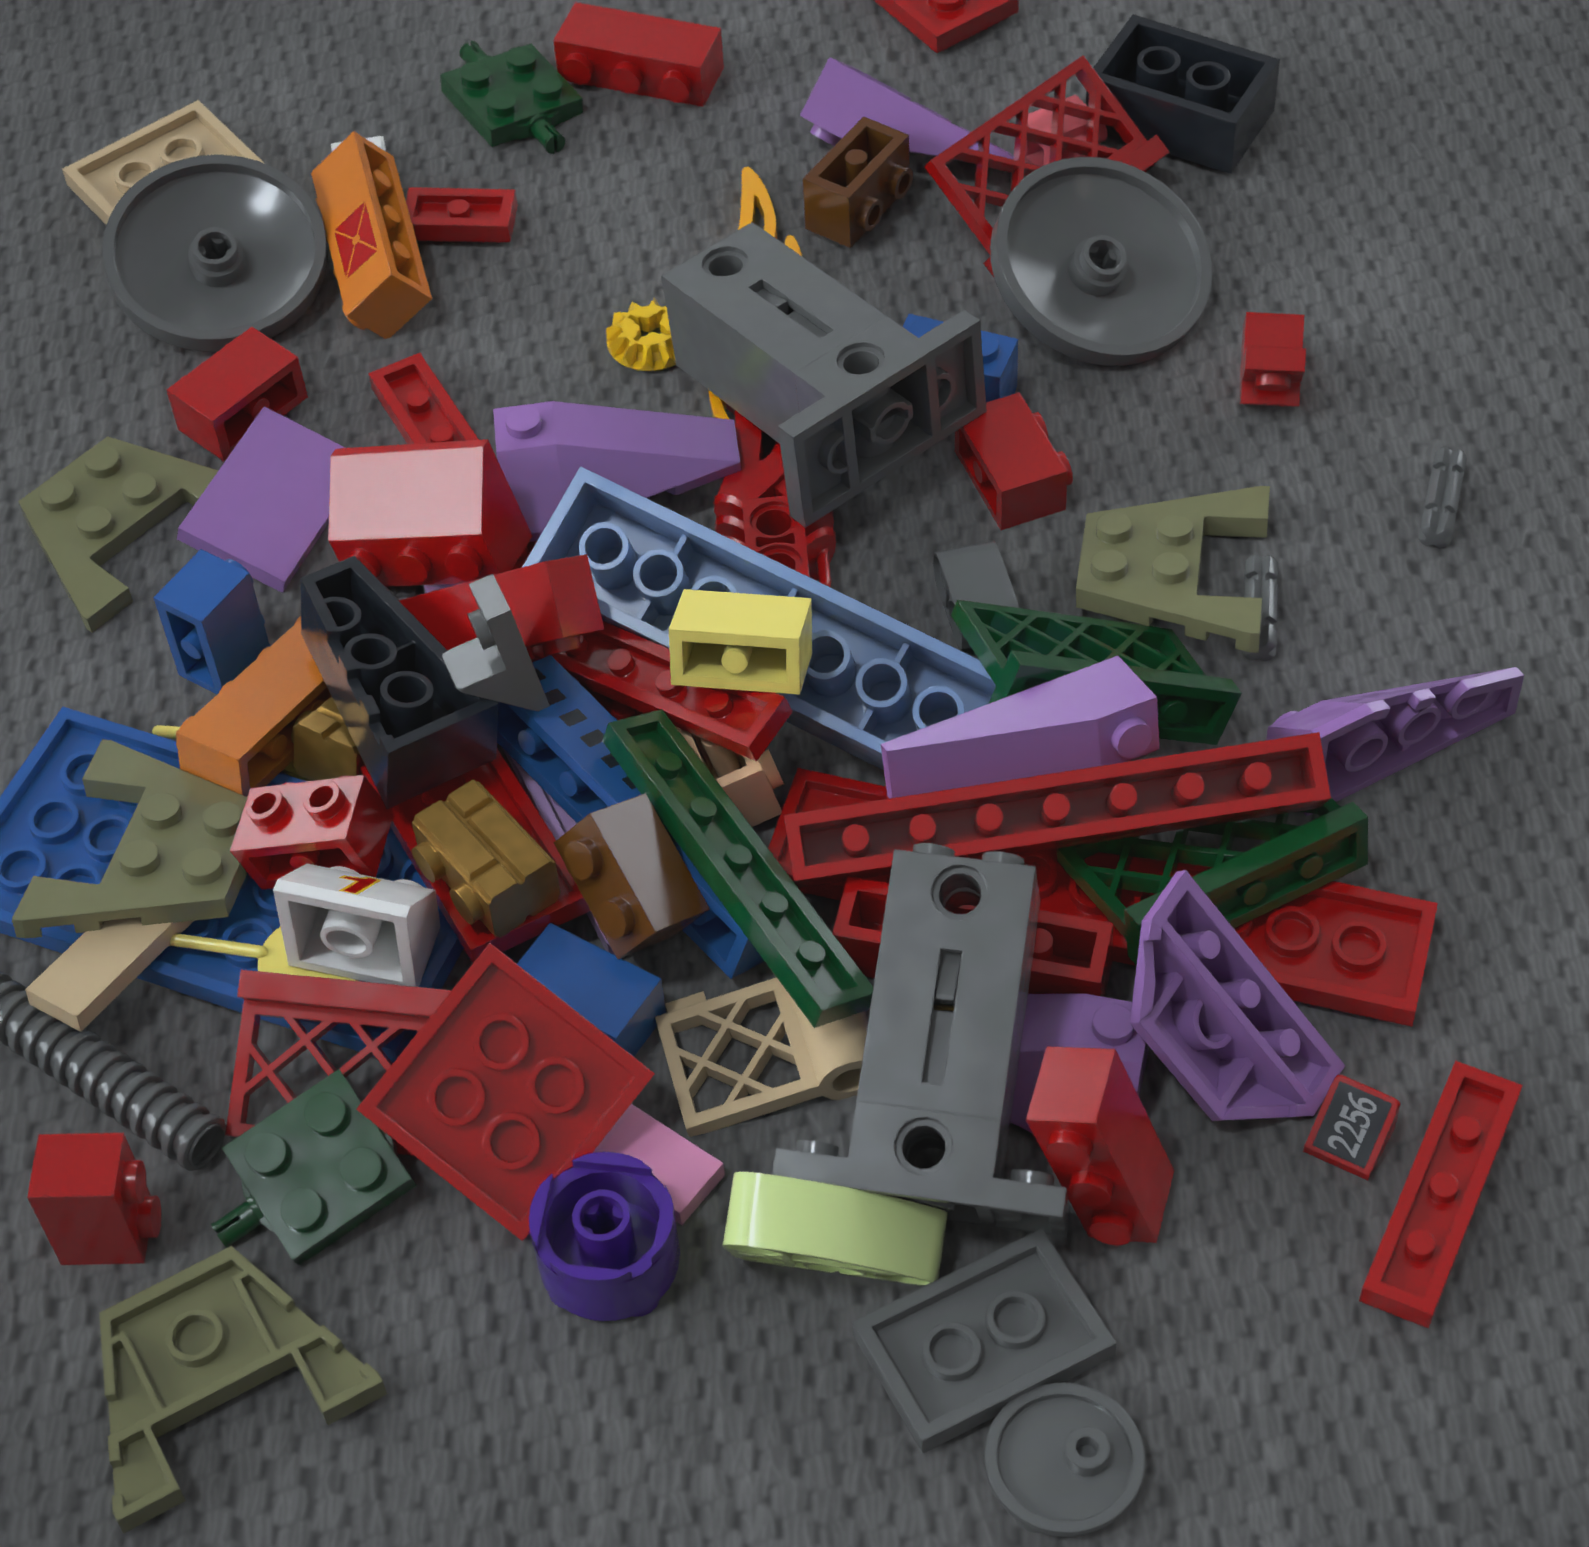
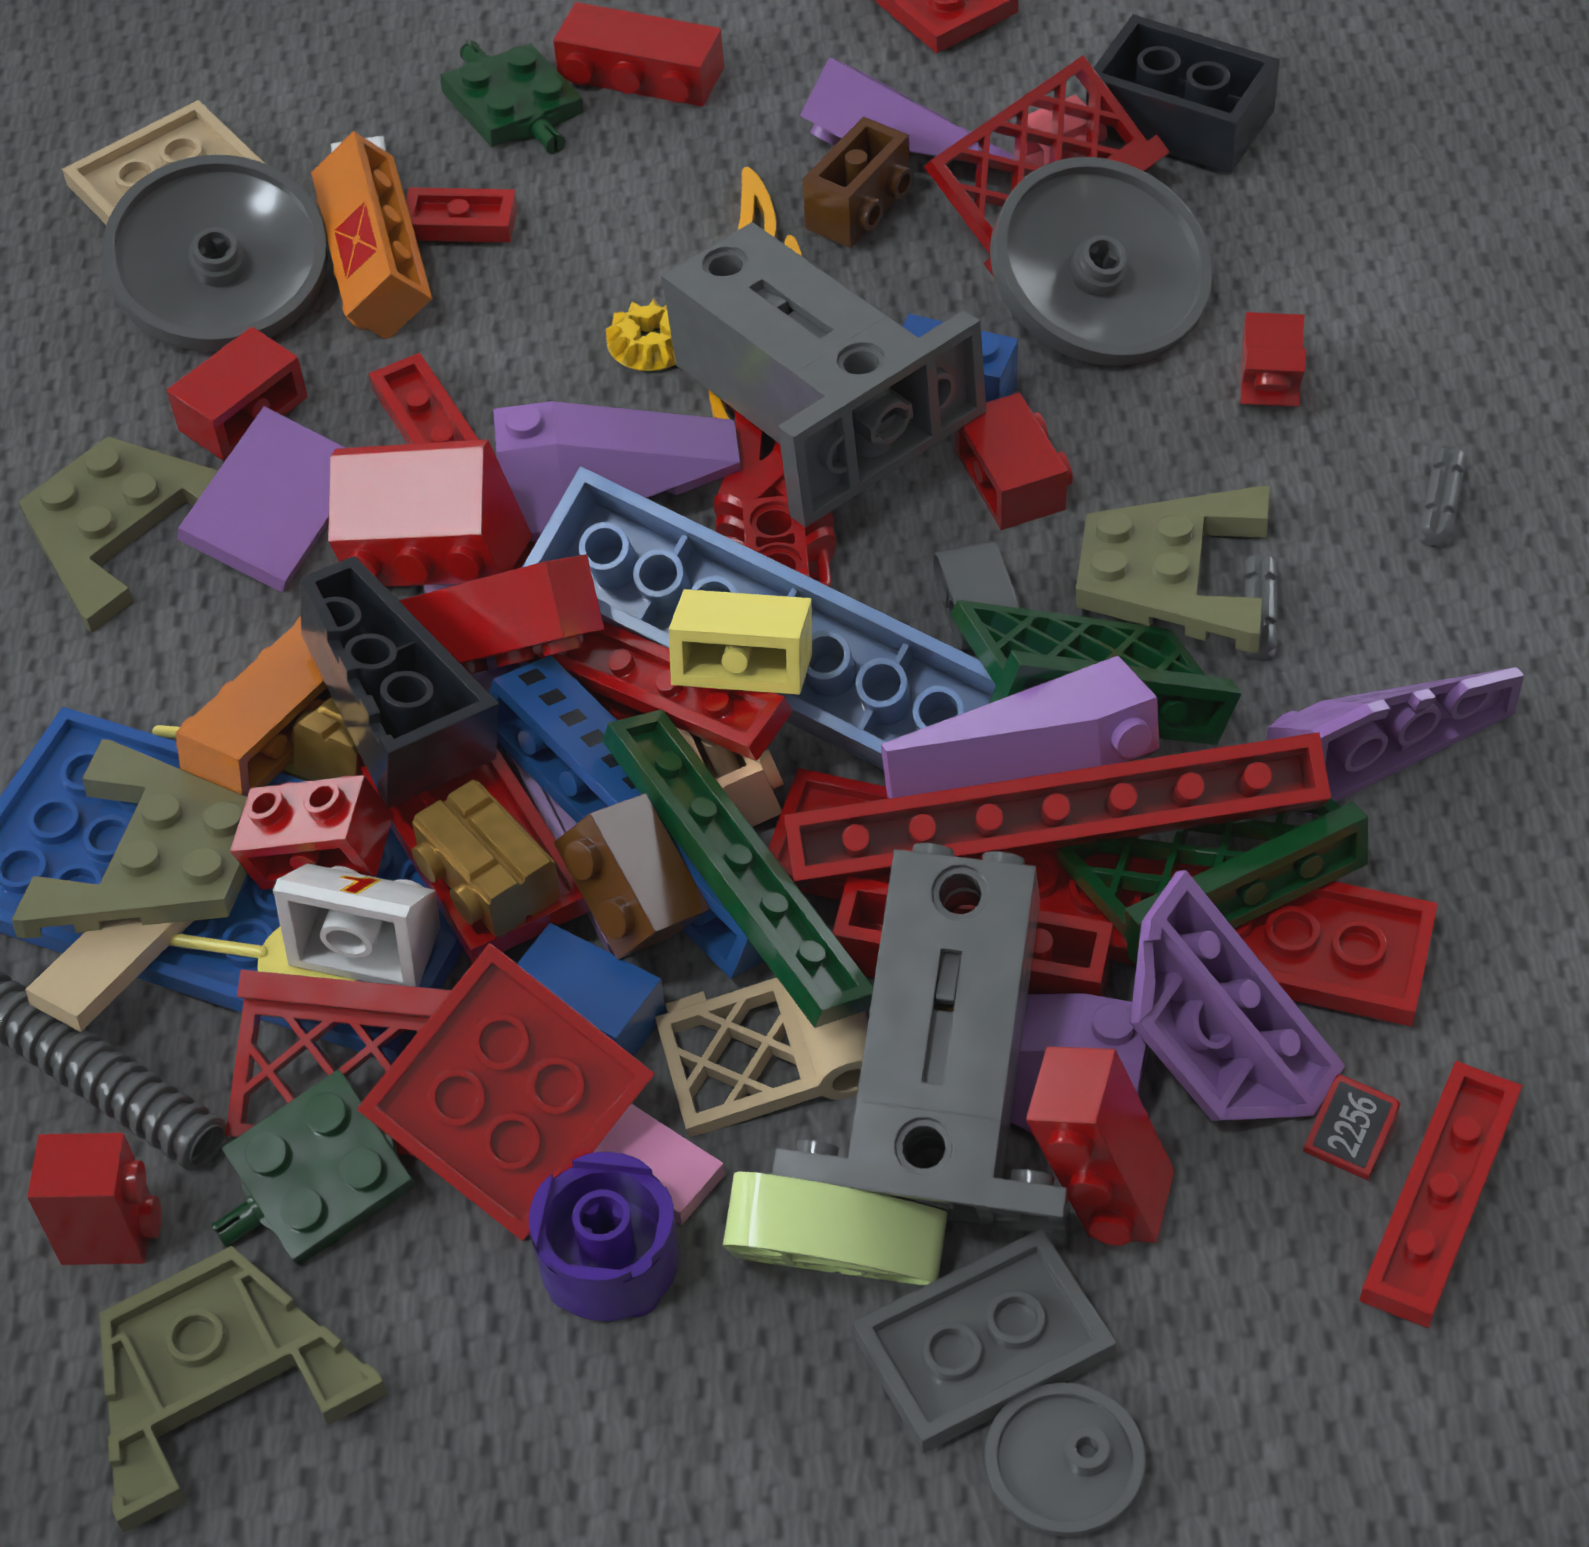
blue brick [153,549,270,694] -> none
dark grey slope [442,574,550,711] -> none

